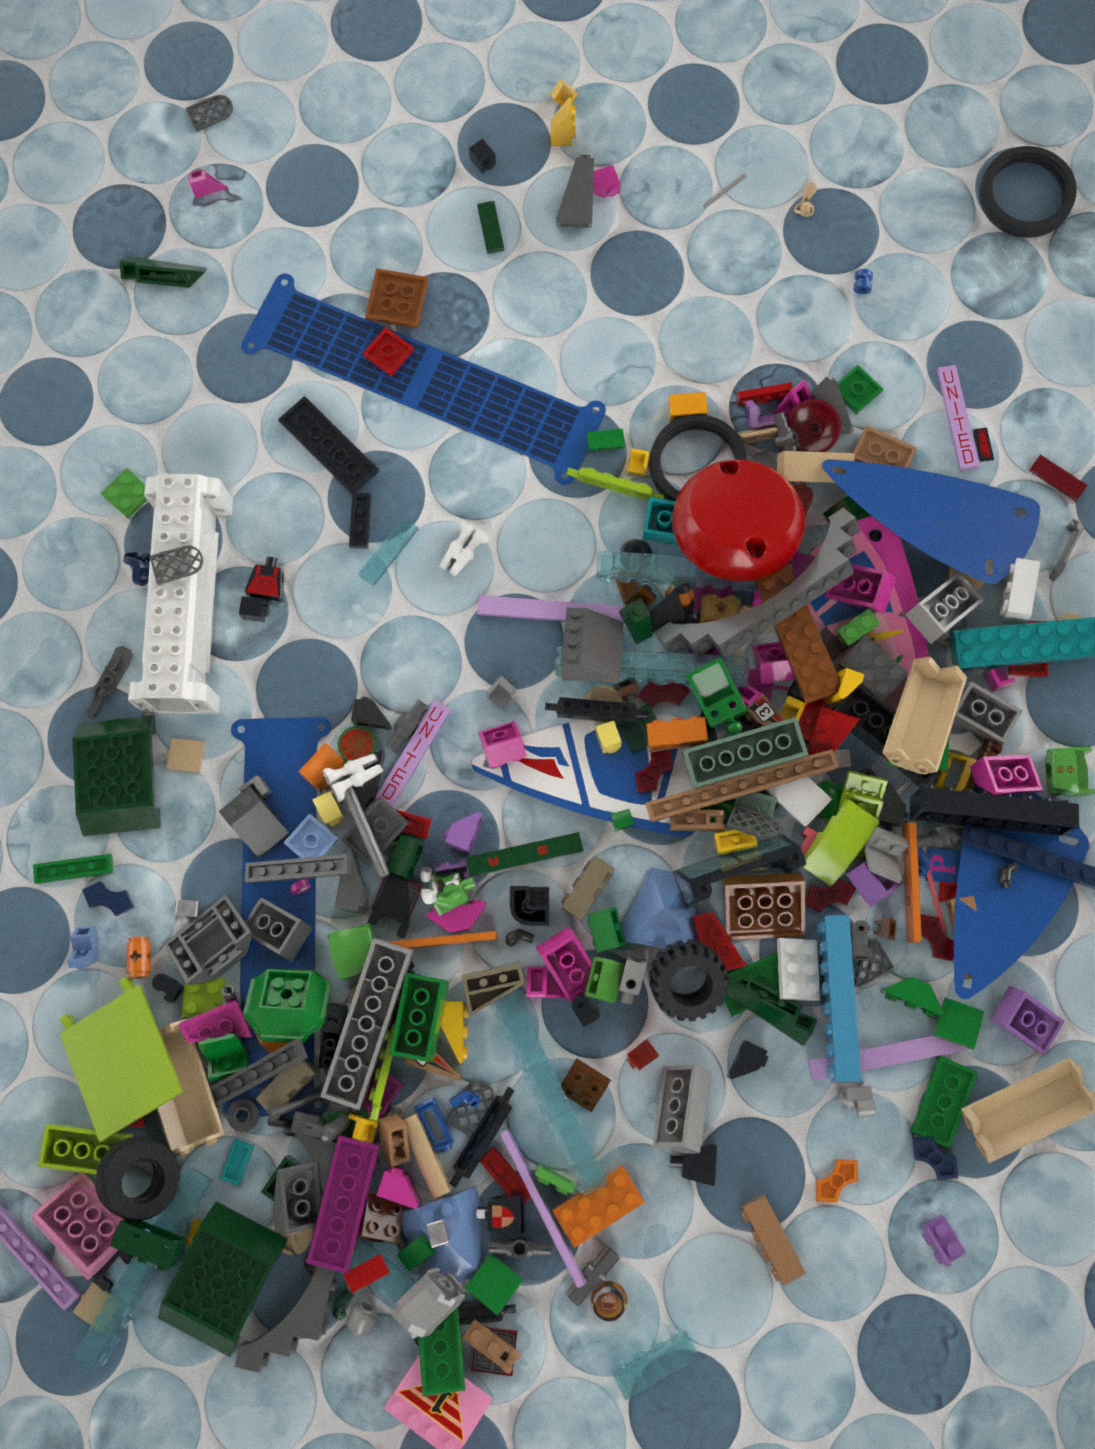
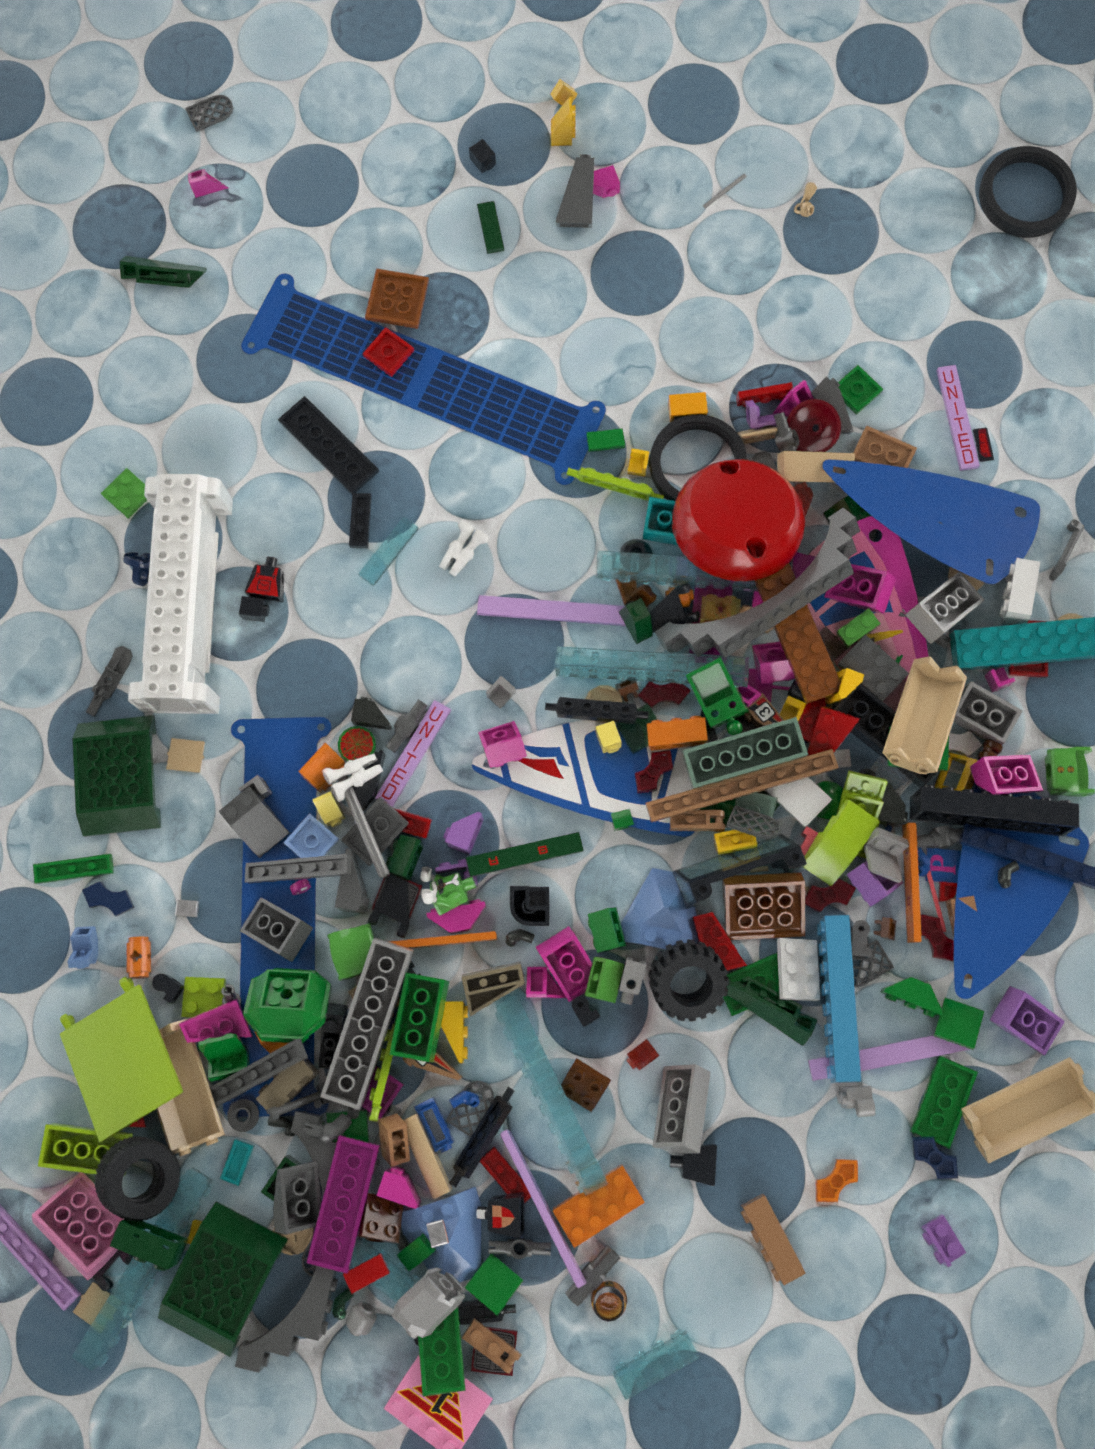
dark grey window [149,545,204,585] -> none
dark grey slope [163,895,253,985] -> none
yellow panel [348,1114,379,1143] -> none
bright green plate [535,1164,576,1195] -> none
dark grey slope [561,607,624,682] -> none
dark tan wedge [561,856,615,922] -> none
black slope [727,1040,769,1079] -> none
blue wheel [853,269,873,294] -> none
dark red tile [1029,454,1088,502] -> none

